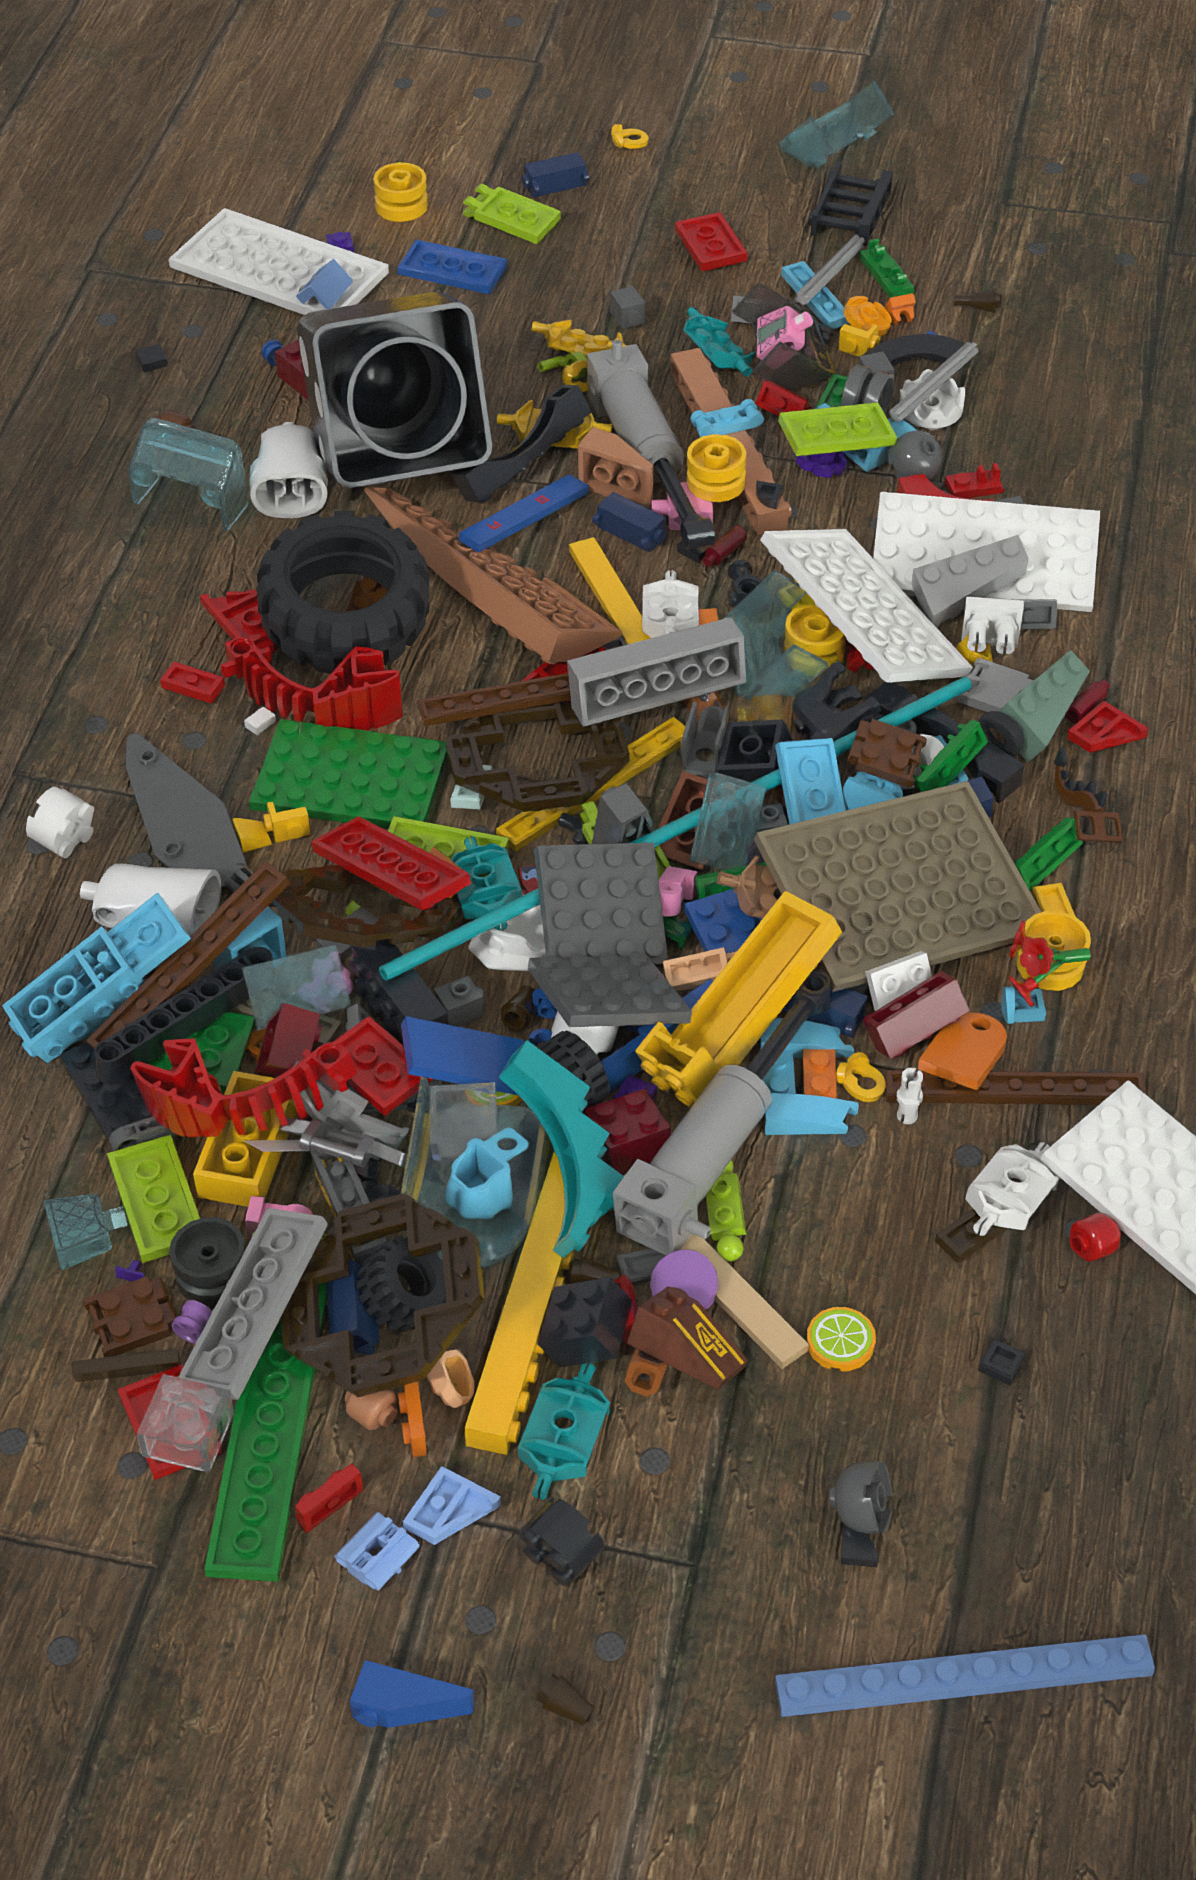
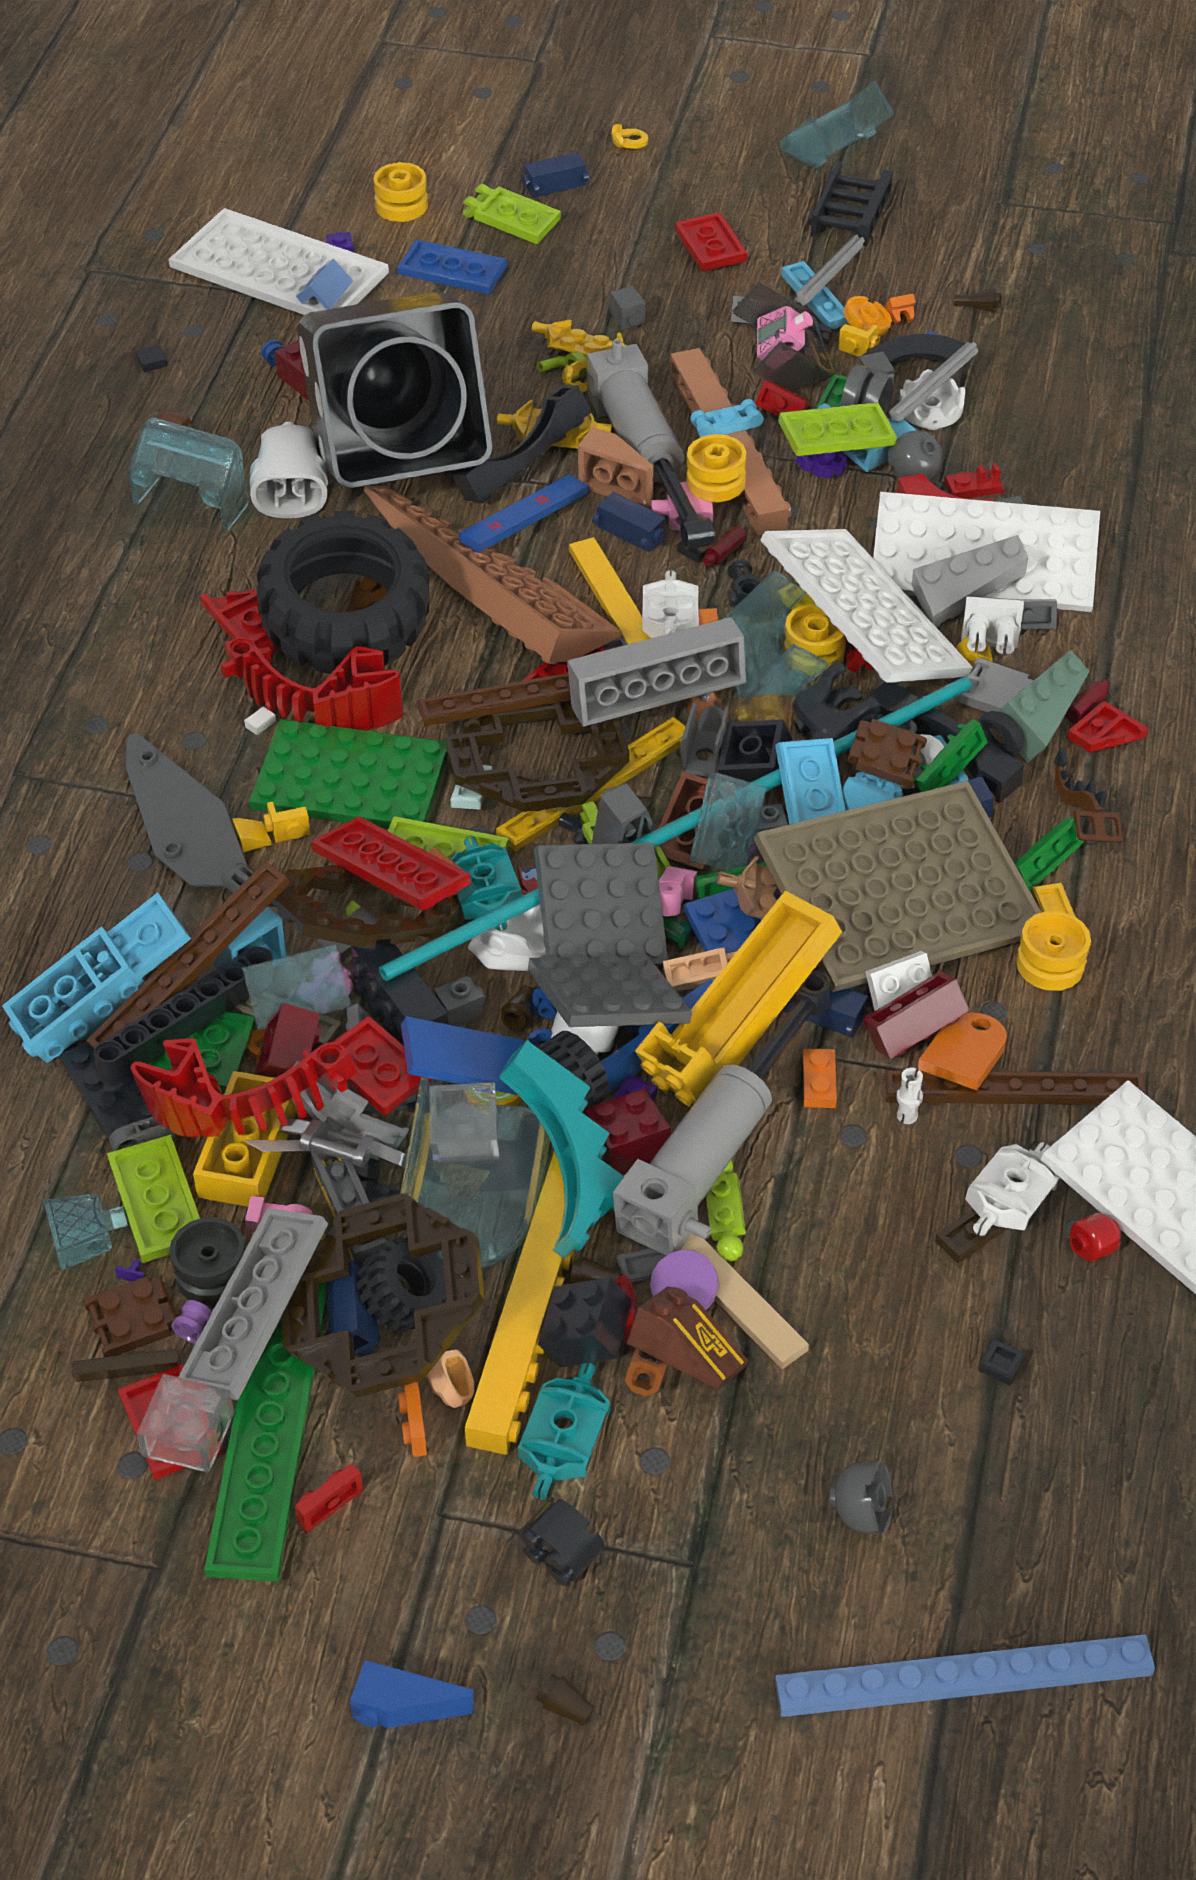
white brick [26,787,94,858] -> none
white torso [80,864,221,936] -> none
red plate [160,662,225,704] -> none
light blue piece [334,1512,420,1591] -> none
nougat head [345,1389,398,1431] -> none
light blue wing [403,1466,501,1545] -> none
medium azure piece [445,1128,528,1219] -> none
teal plate [683,307,755,377] -> none
black tile [756,480,783,510] -> none
medium azure wedge [759,1018,859,1135] -> none
tile [807,1307,876,1371] -> none
yellow piece [836,1052,886,1102] -> none
black tile [841,1525,878,1567] -> none
green plate [859,238,914,298] -> none
medium azure tile [1001,986,1046,1024] -> none
red plant [1008,921,1091,1007] -> none

